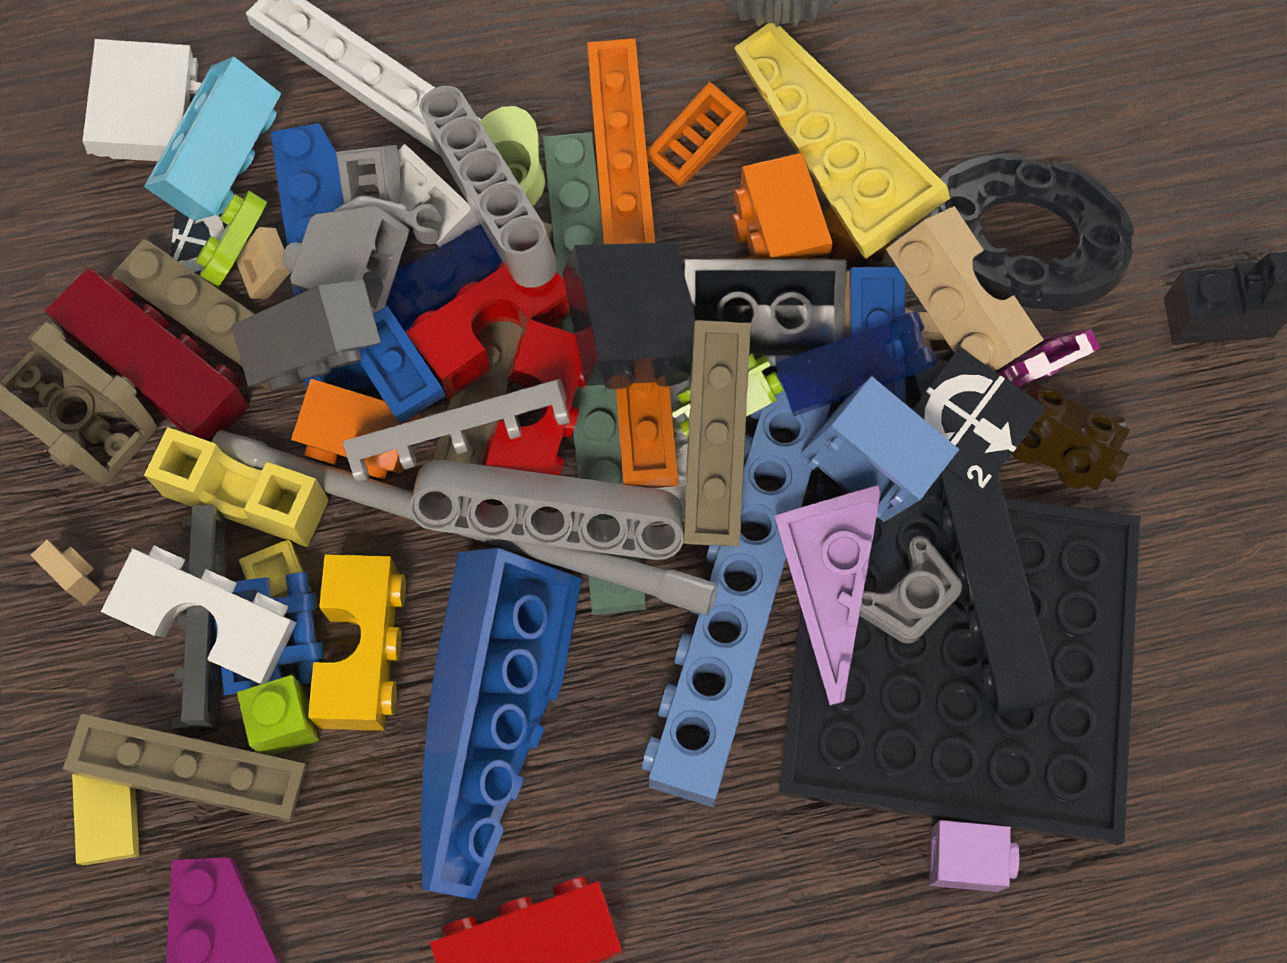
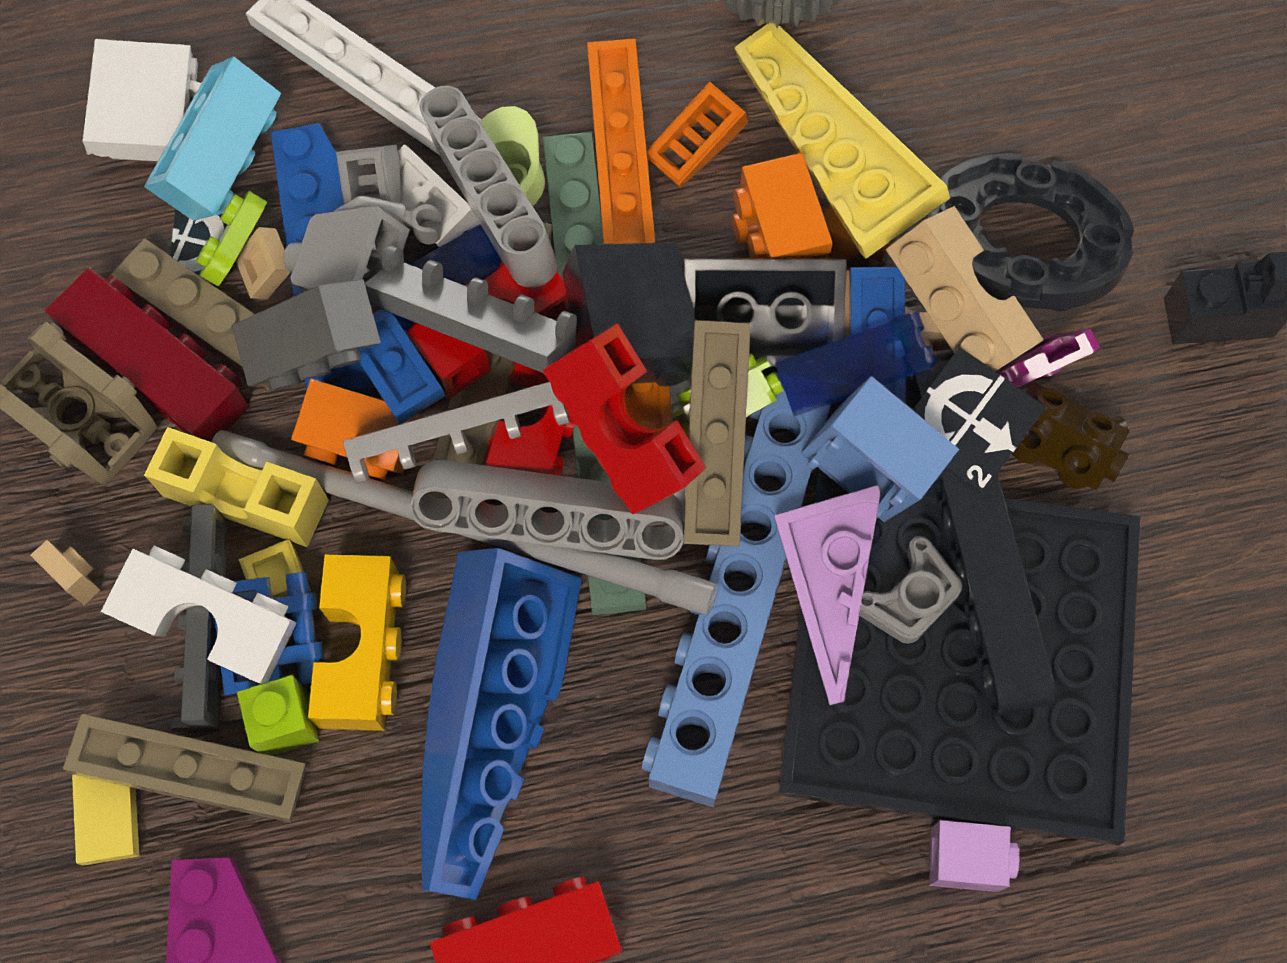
none -> dark grey hinge [365,245,577,373]
none -> red arch [543,323,706,515]

